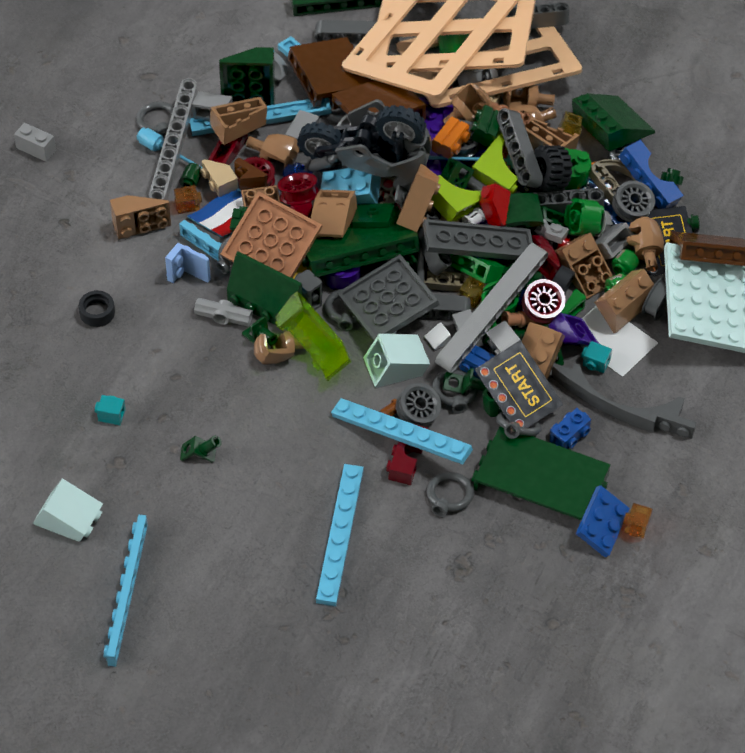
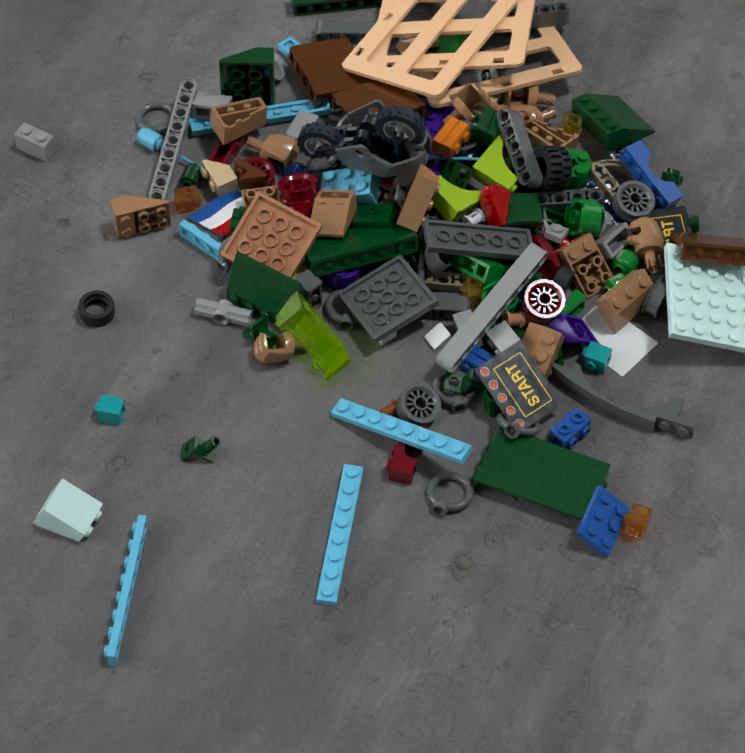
light blue bracket [165,243,210,283] -> none
light aqua slope [363,334,430,388] -> none

